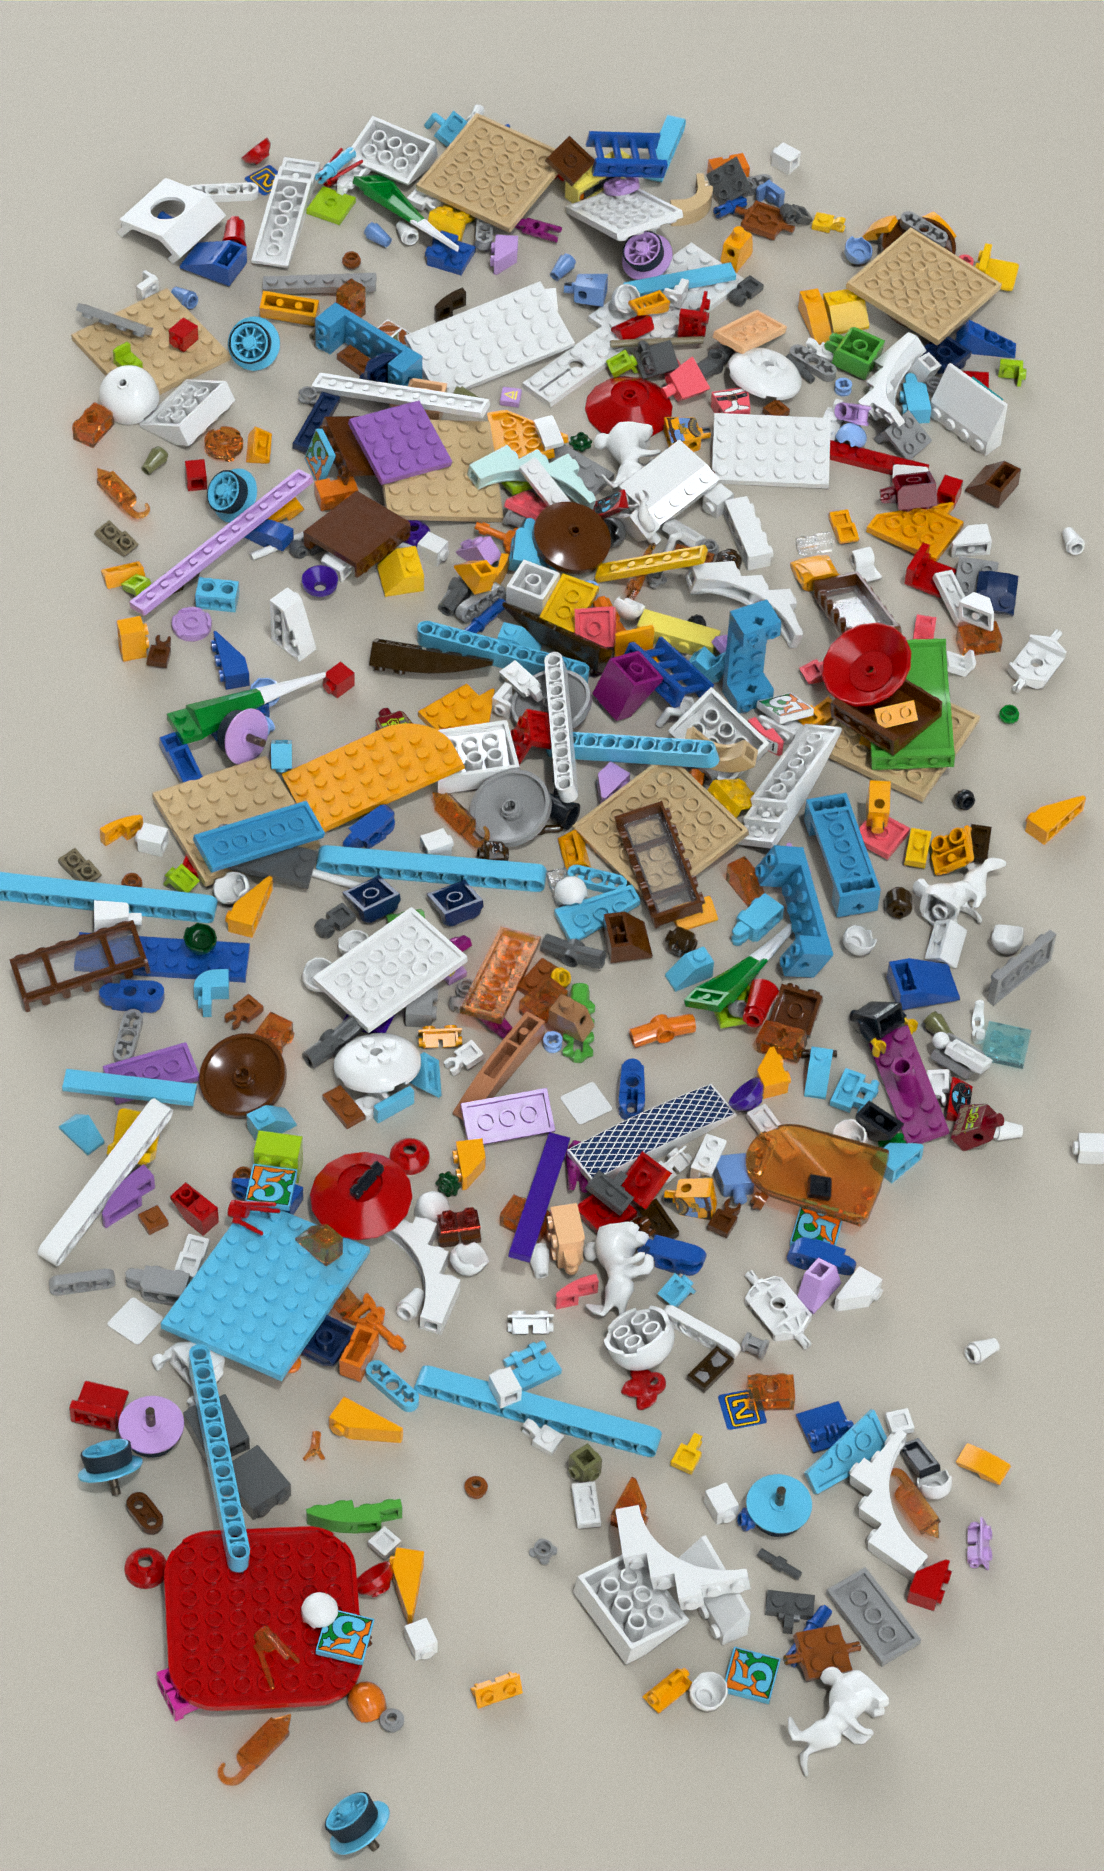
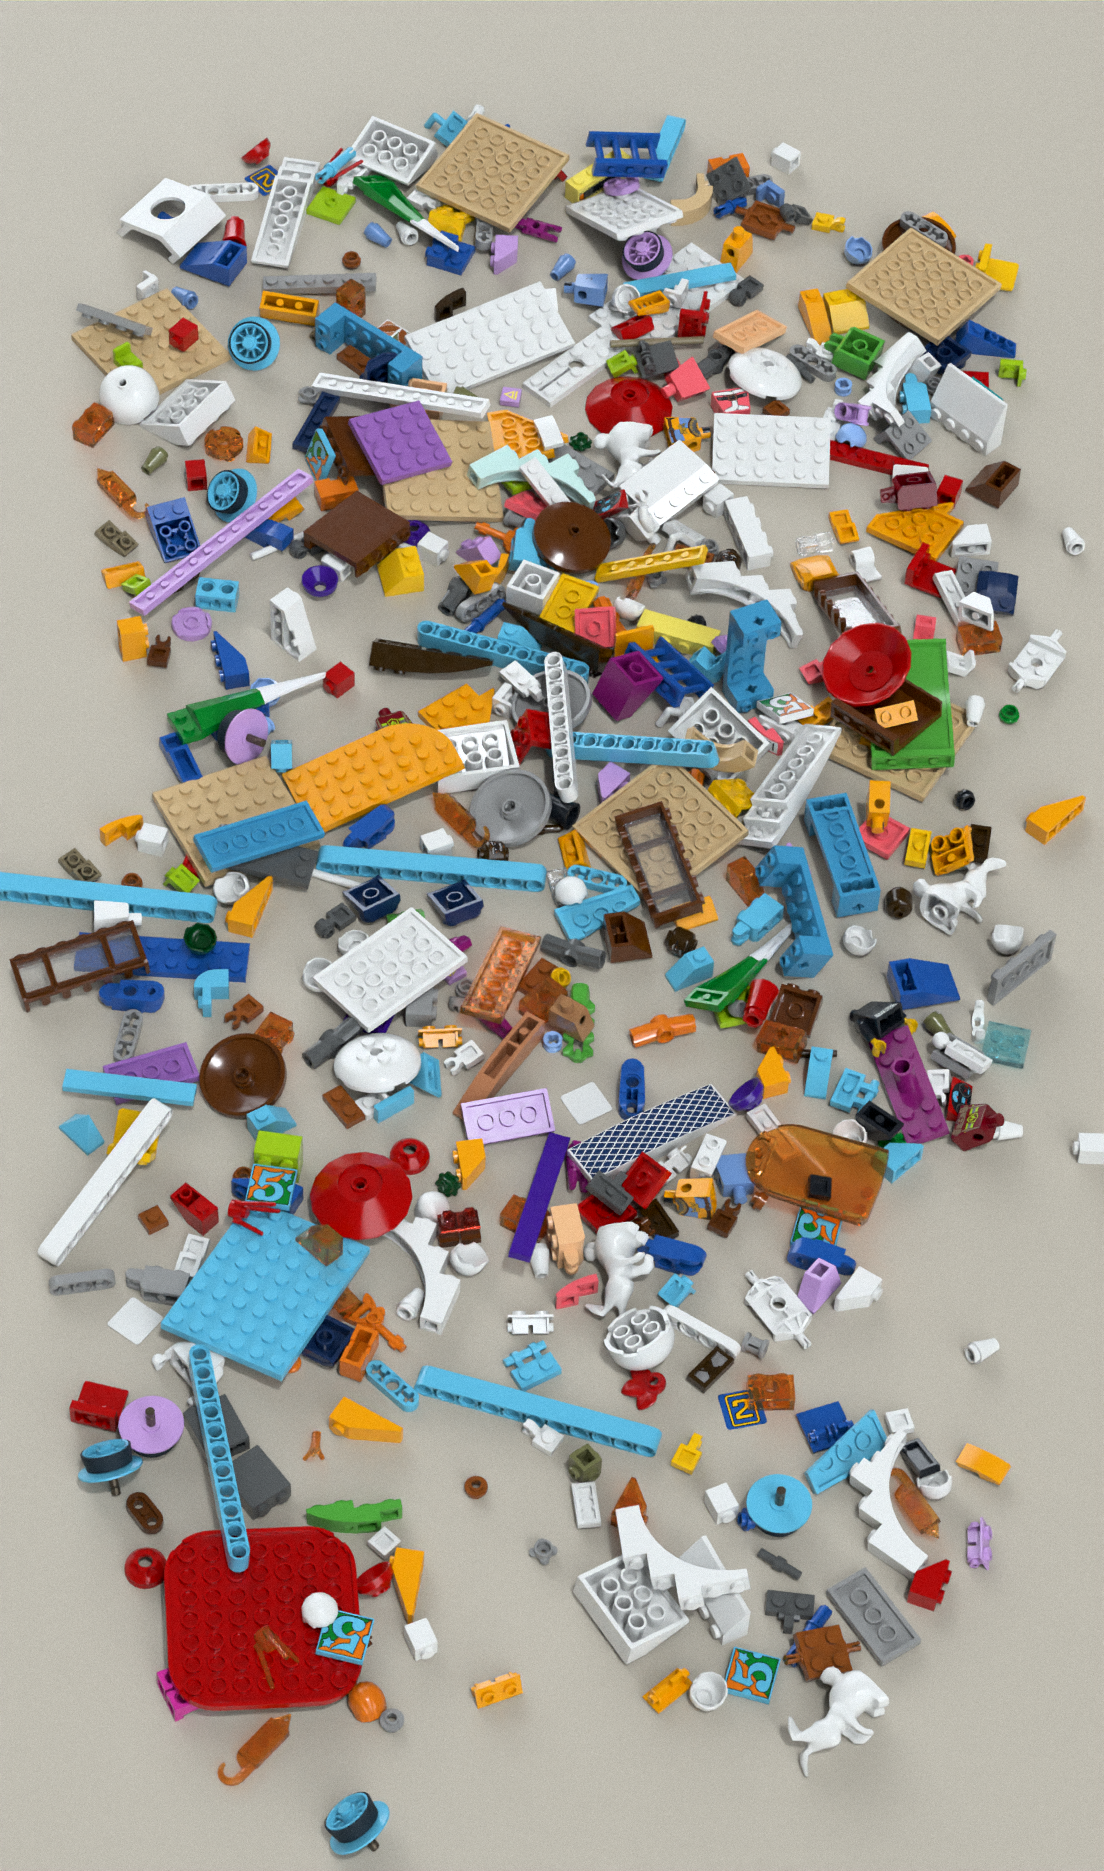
medium lavender slope [102,1164,155,1229] -> none
black axle [349,1161,384,1199] -> none
white brick [489,1367,522,1409] -> none
reddish brown plate [545,136,595,186] -> none
light orange slope [862,215,898,241] -> none
white panel [925,919,967,968] -> none
none -> blue slope [145,497,200,563]
none -> white cone [965,695,986,727]

